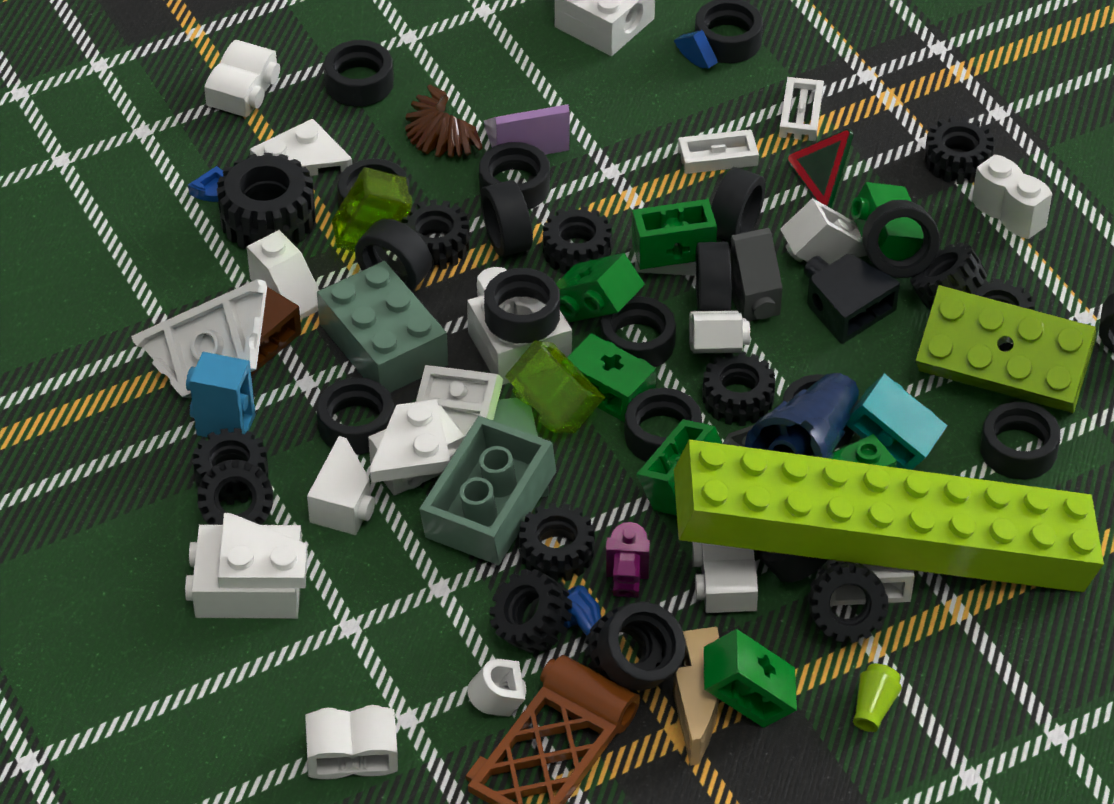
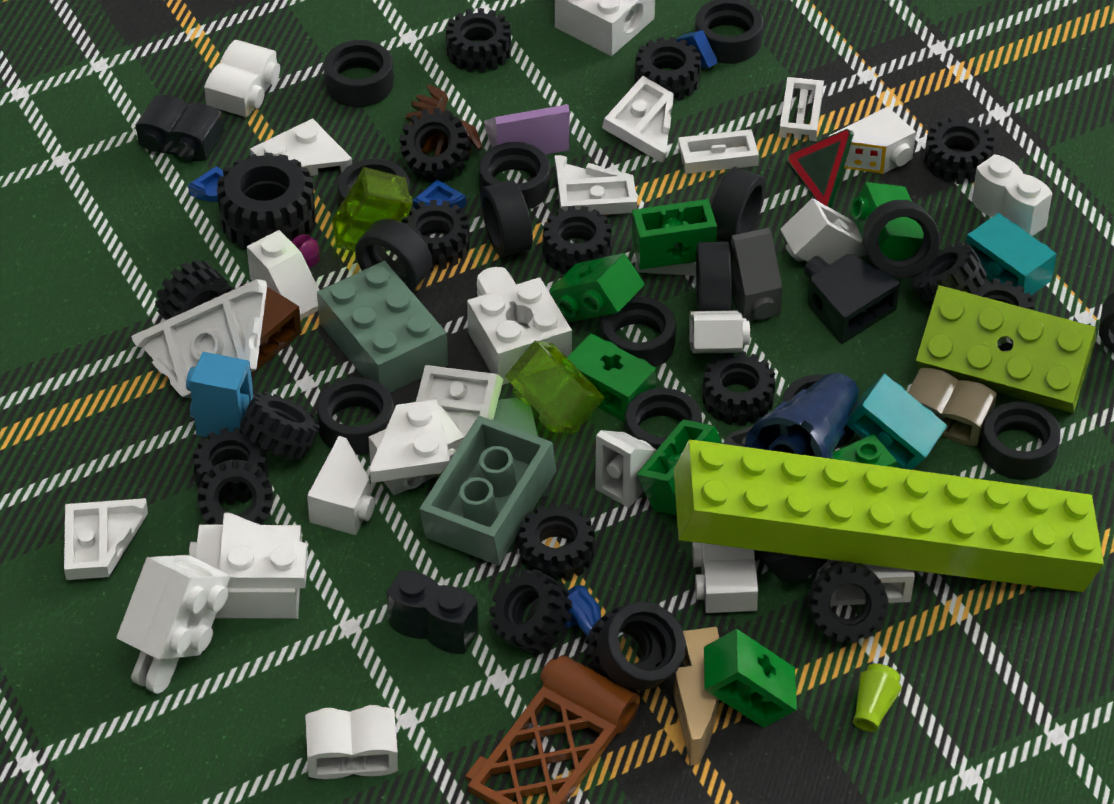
white plate [467,659,526,717] -> none
black tyre [484,268,560,344] -> none
magenta hips [606,522,650,598] -> none
none -> white wing [64,498,148,580]
none -> white brick [116,555,231,694]
none -> black brick [135,95,225,161]
none -> black tyre [155,260,232,320]
none -> black tyre [240,392,320,459]
none -> magenta hinge [291,234,320,268]
none -> black brick [386,570,478,654]
none -> black tyre [399,108,471,182]
none -> blue tile [413,180,466,210]
none -> black tyre [446,8,511,73]
none -> white wing [555,155,637,215]
none -> white slope [595,430,656,508]
none -> white wing [602,76,674,163]
none -> black tyre [635,37,701,101]
none -> white slope [829,107,916,174]
none -> dark tan brick [908,368,997,446]
none -> teal brick [966,213,1057,295]

